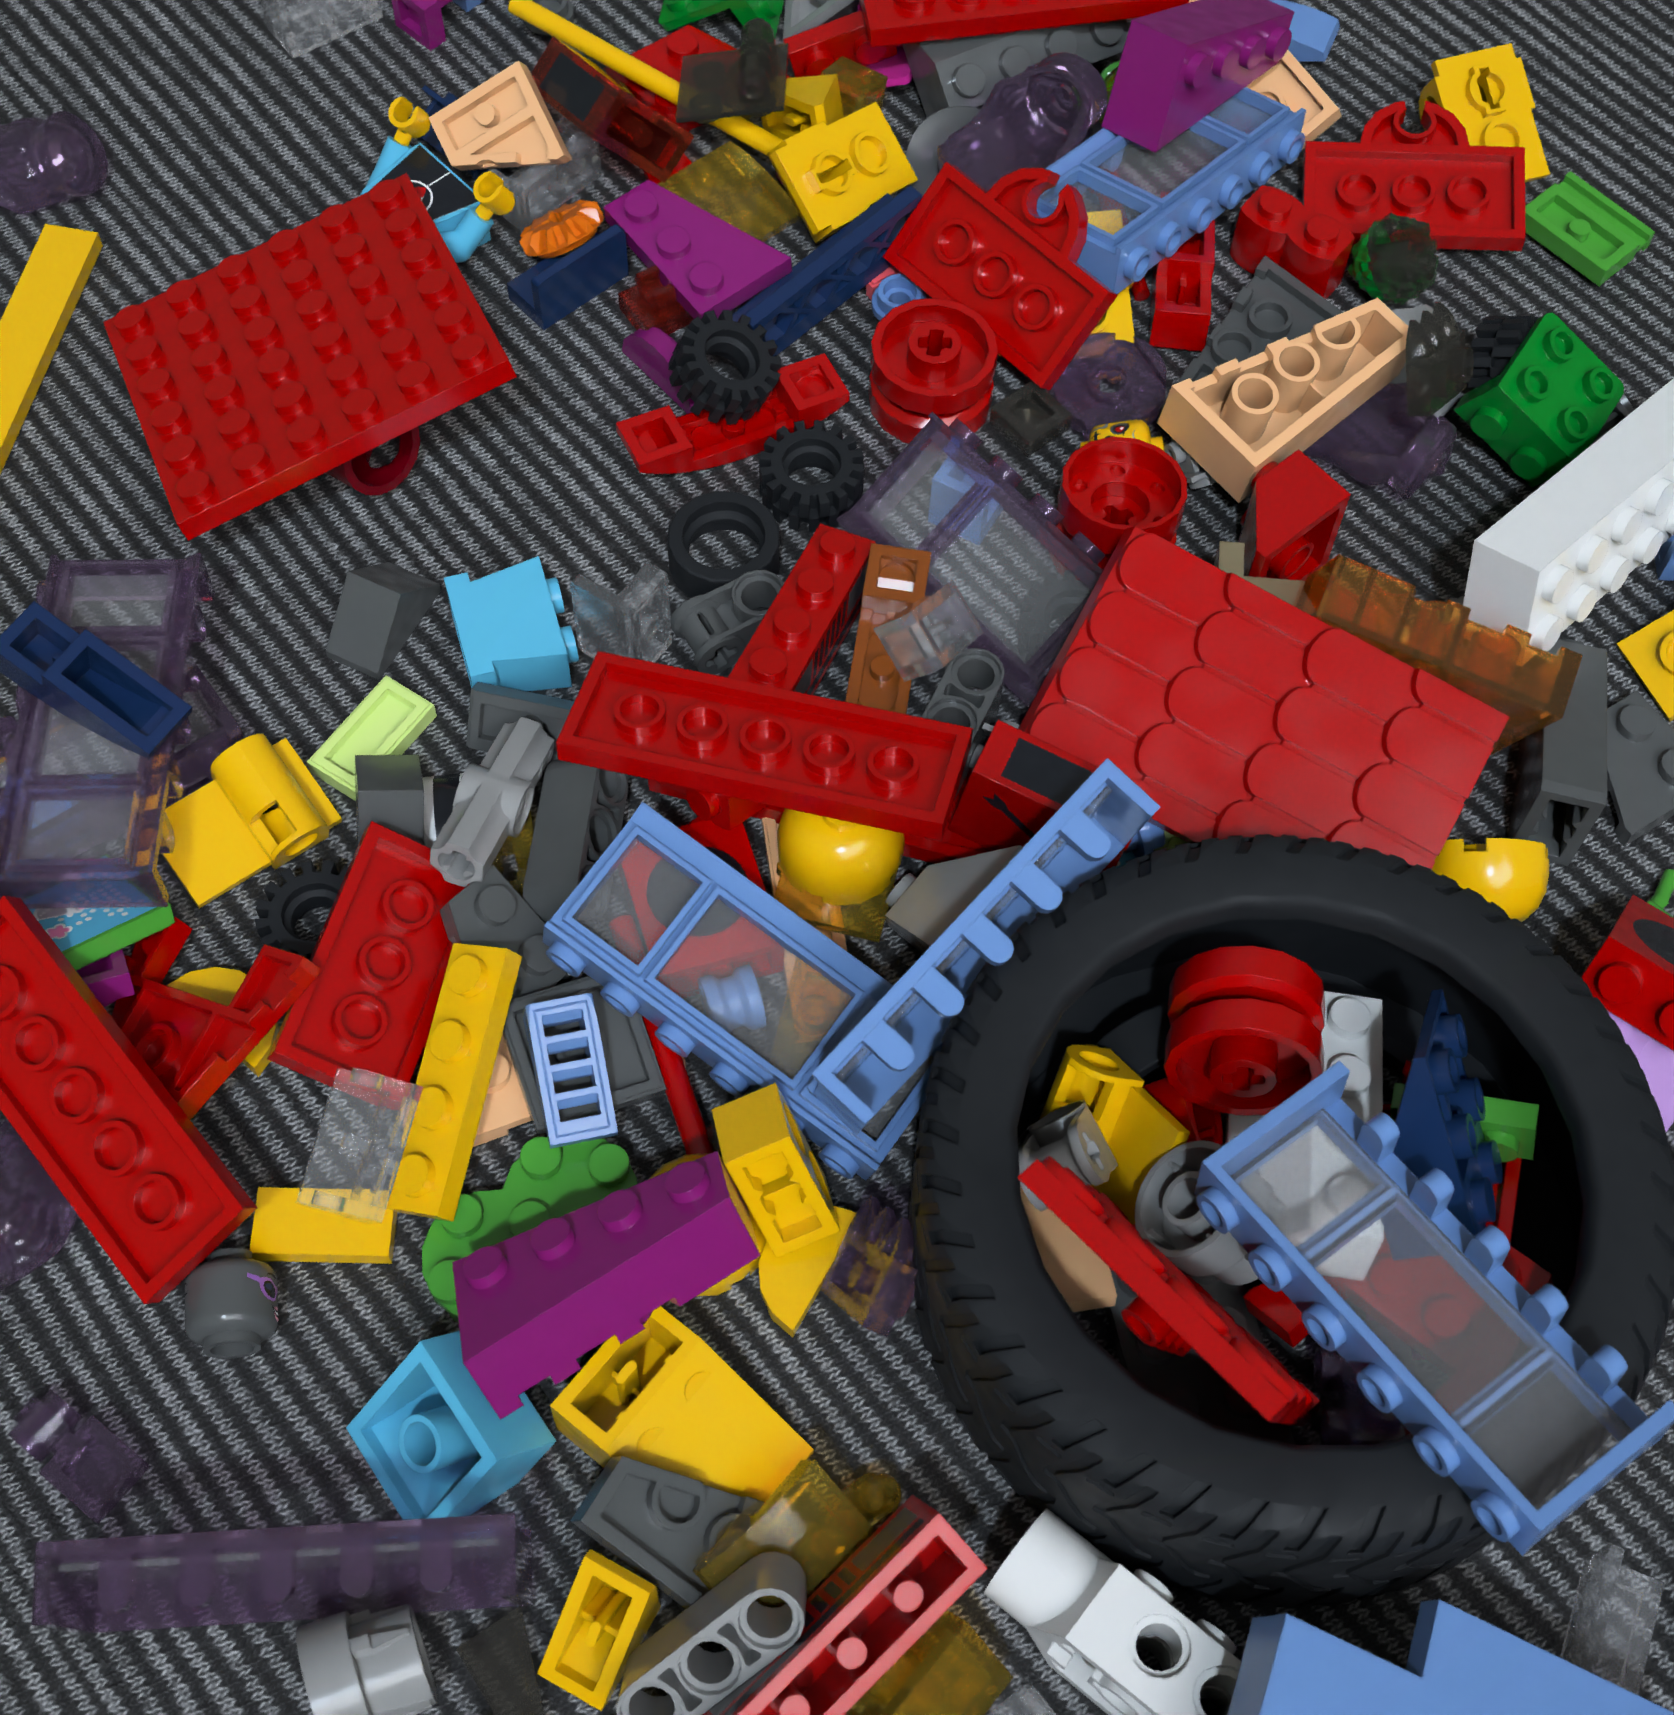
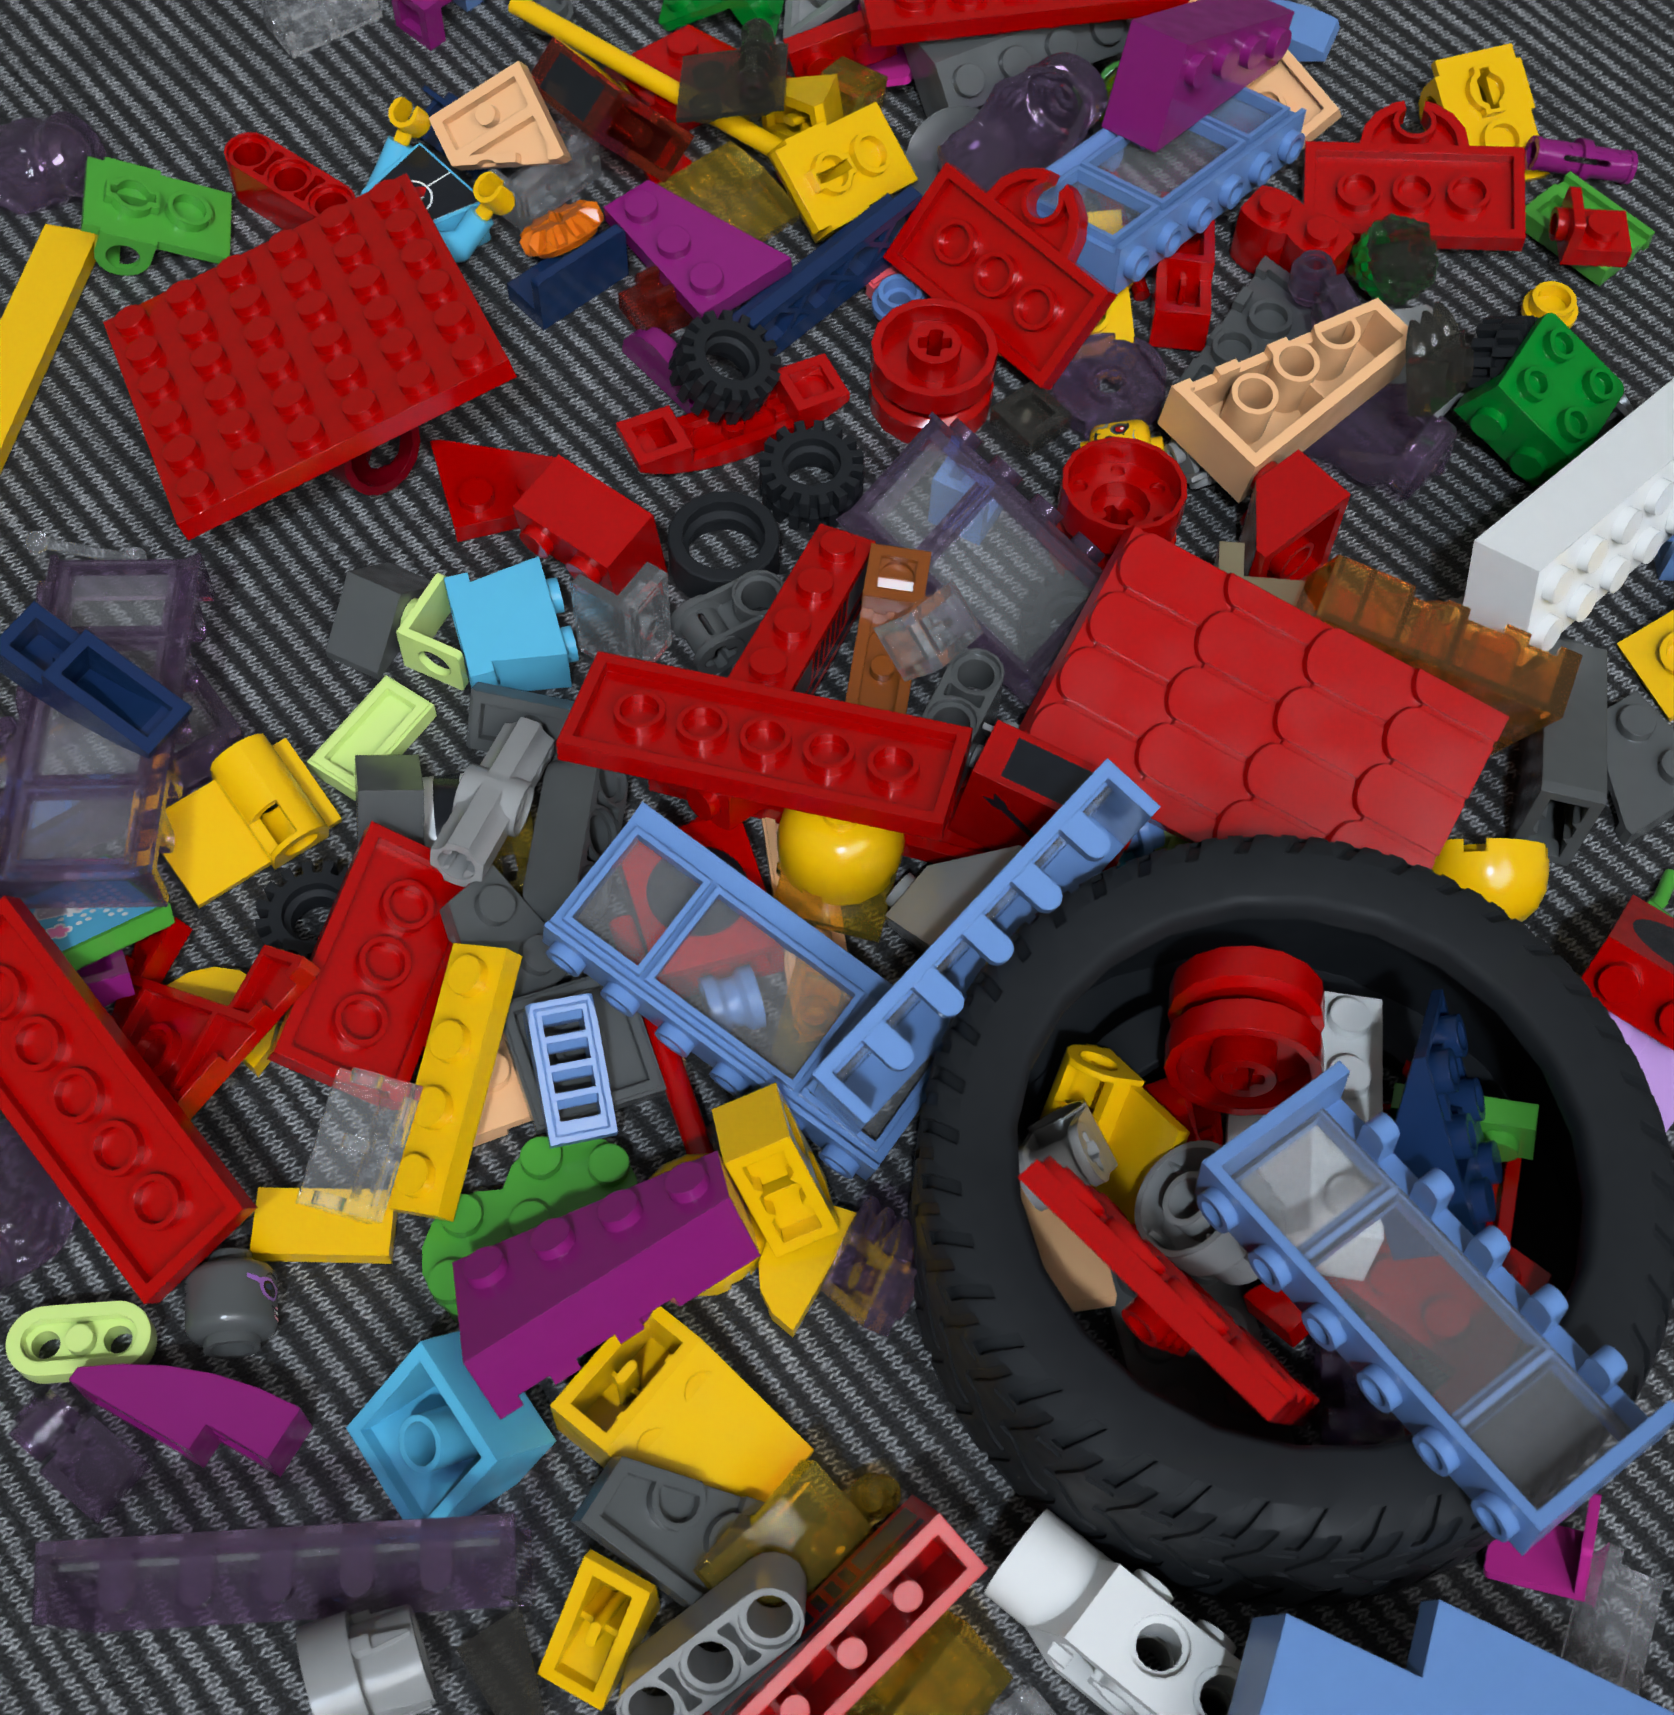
none -> yellowish green plate [6,1301,157,1384]
none -> clear hinge [25,531,149,573]
none -> magenta slope [69,1364,313,1477]
none -> bright green piece [81,156,232,276]
none -> red beam [224,132,355,230]
none -> yellowish green bracket [396,573,469,690]
none -> red wing [430,439,555,542]
none -> red slope [512,454,668,598]
none -> clear purple plate [1288,250,1361,326]
none -> dark pink bracket [1483,1493,1602,1602]
none -> yellow plate [1521,281,1578,328]
none -> magenta pin [1525,135,1638,185]
none -> red bracket [1549,186,1632,268]

